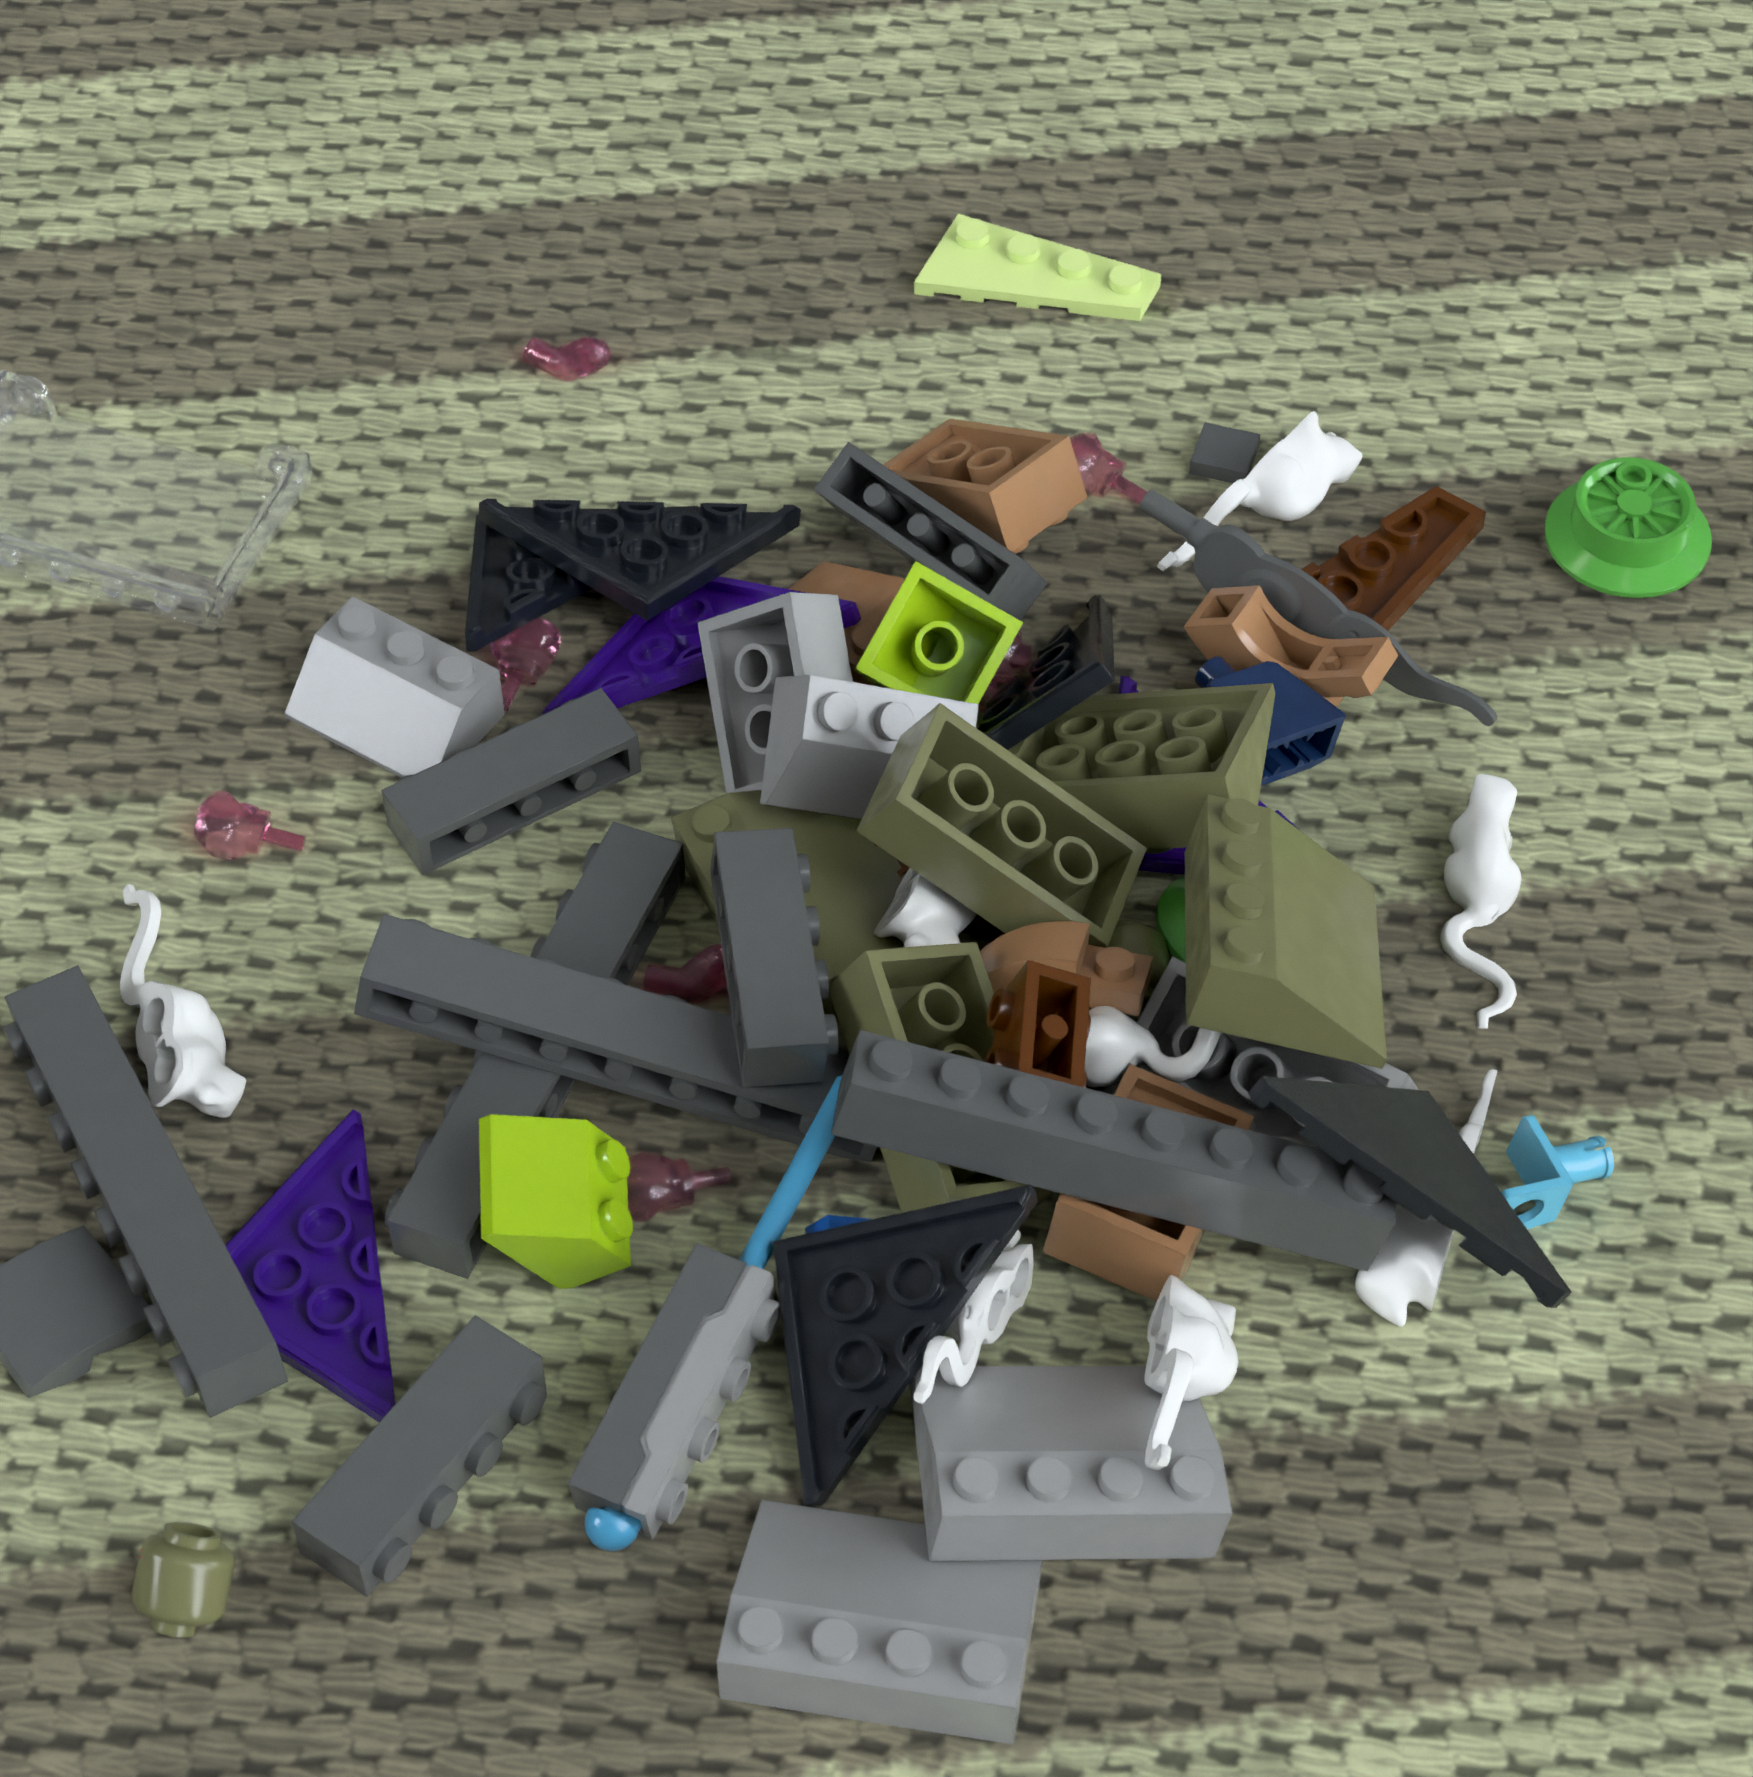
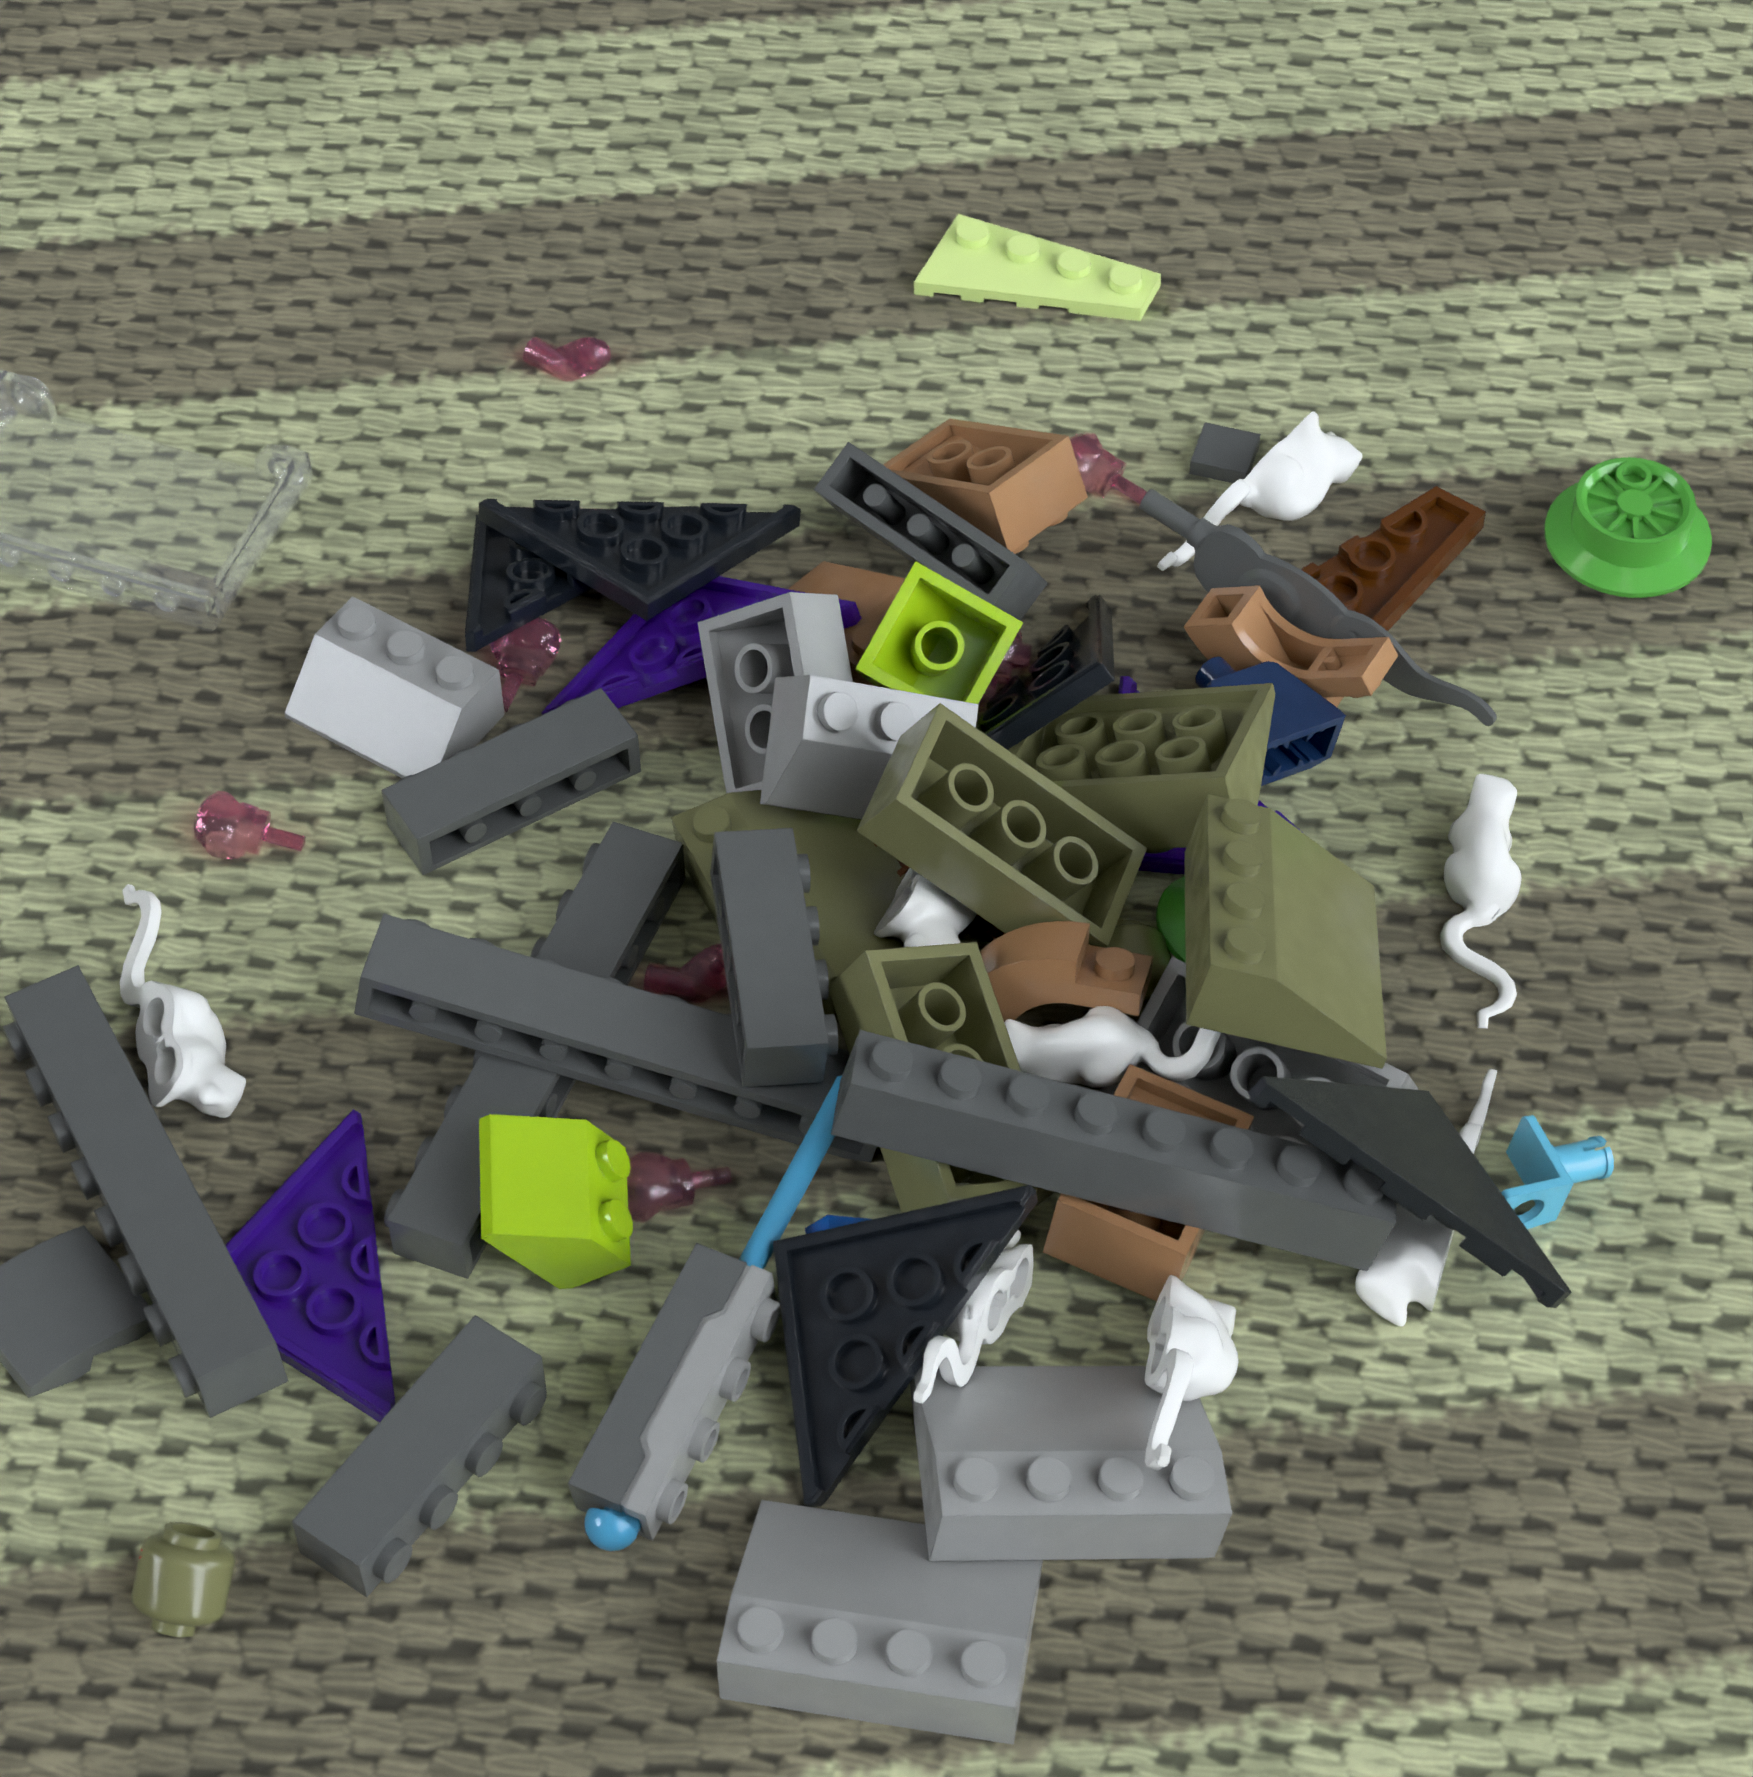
reddish brown brick [985,960,1091,1088] -> none

